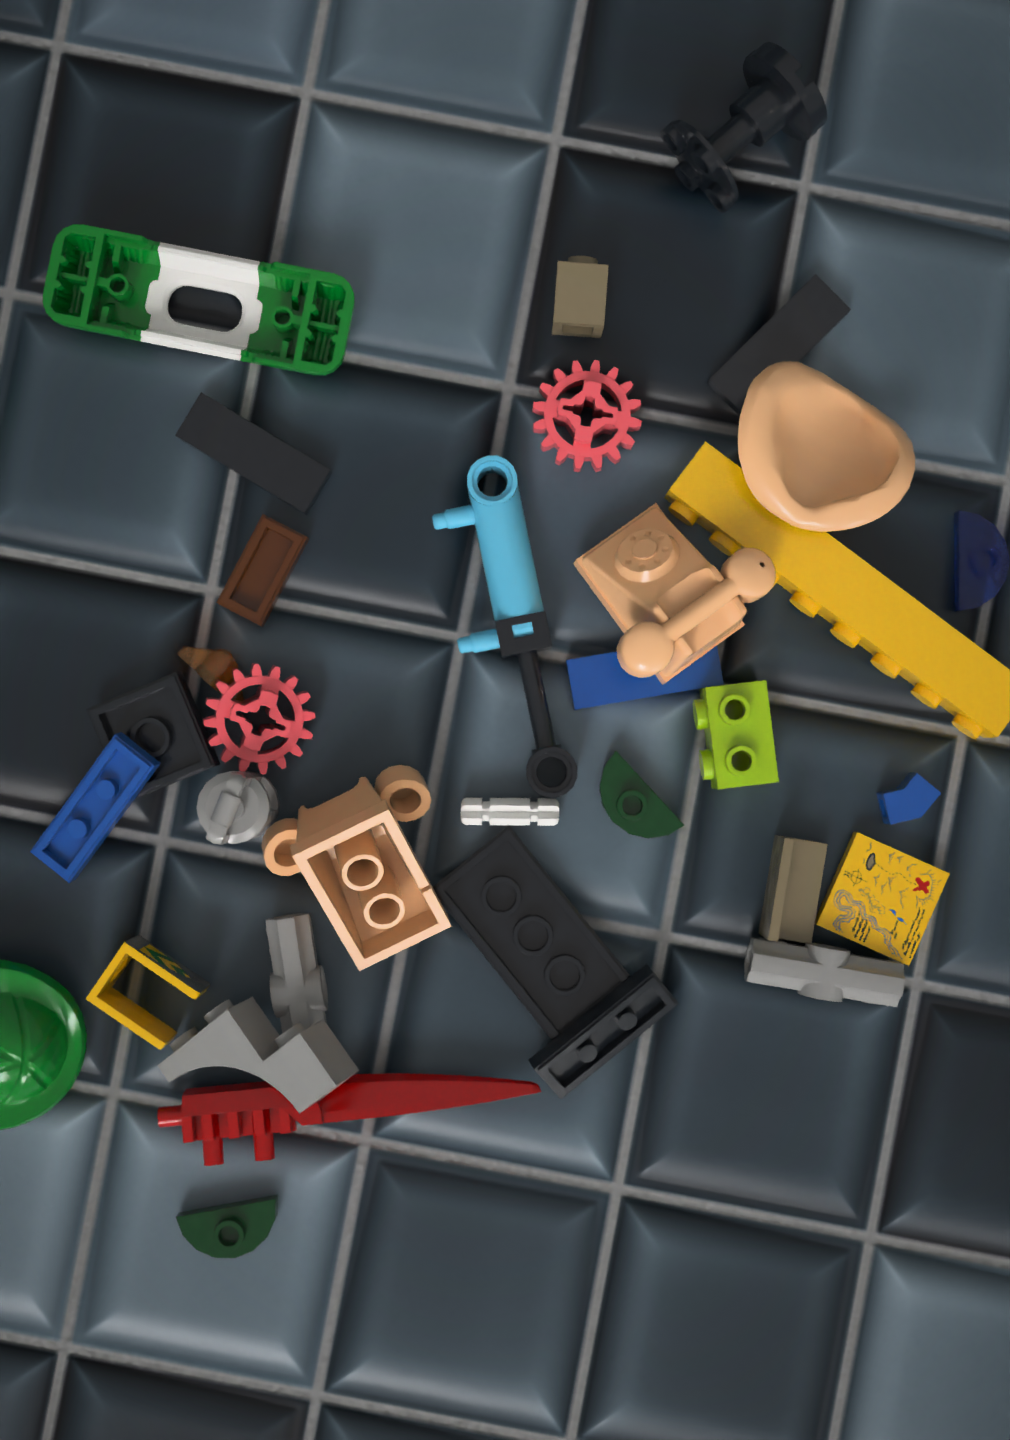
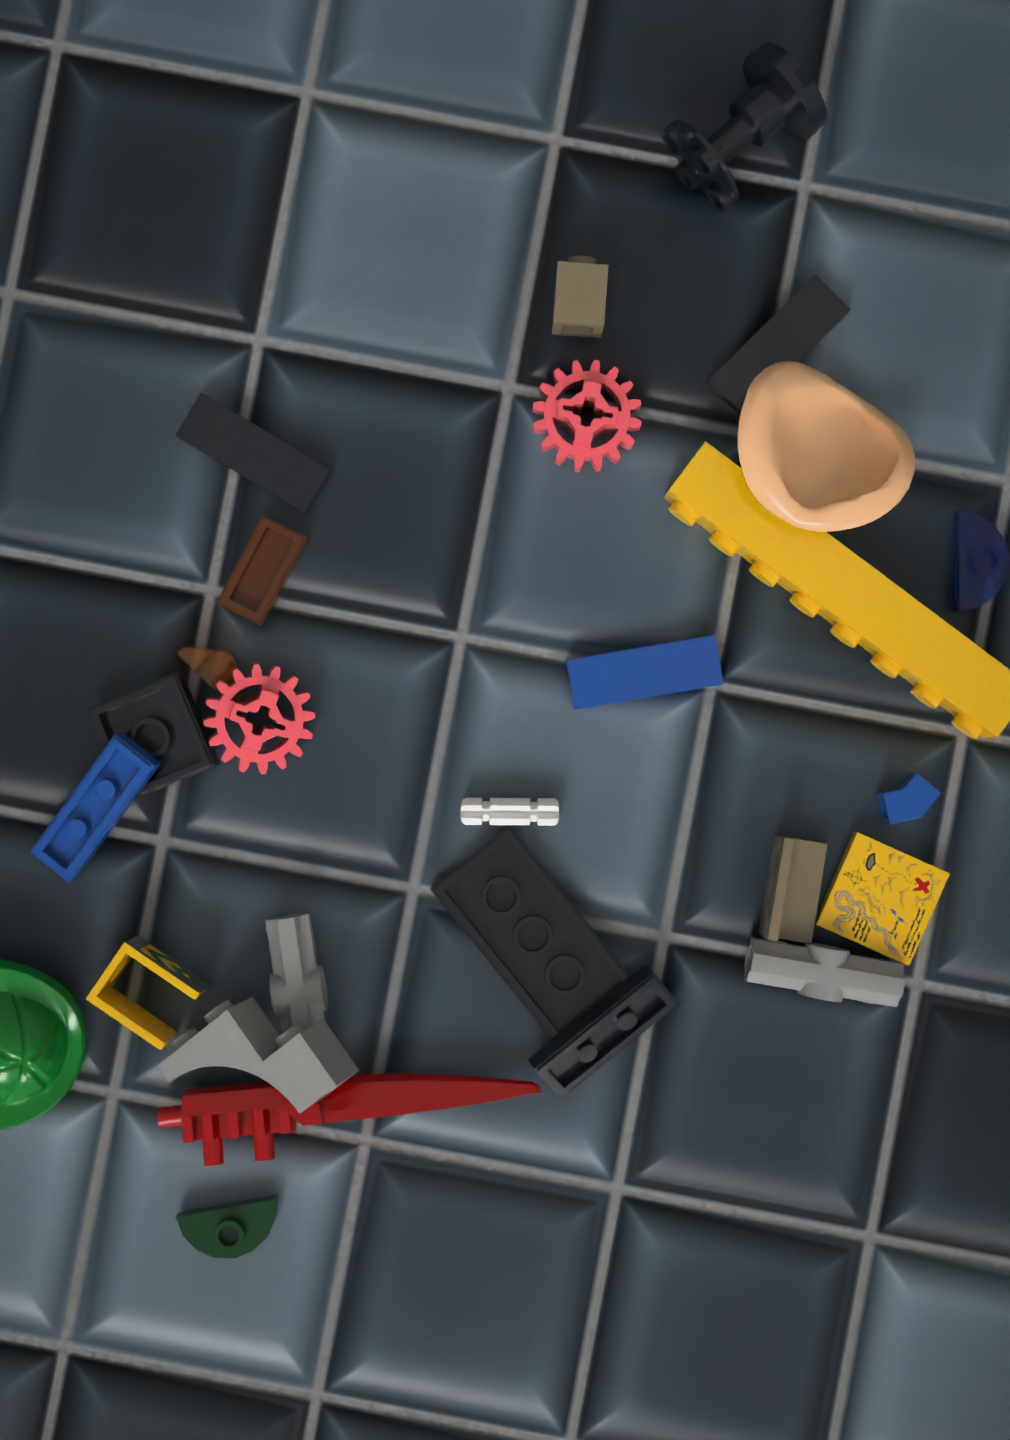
green piece [43,224,355,375] -> none
light grey piece [196,771,280,845] -> none
light nougat piece [262,765,452,971] -> none
medium azure piece [432,455,577,797] -> none
light nougat piece [573,503,776,685] -> none
dark green plate [599,751,684,839] -> none
lime brick [693,680,779,790] -> none

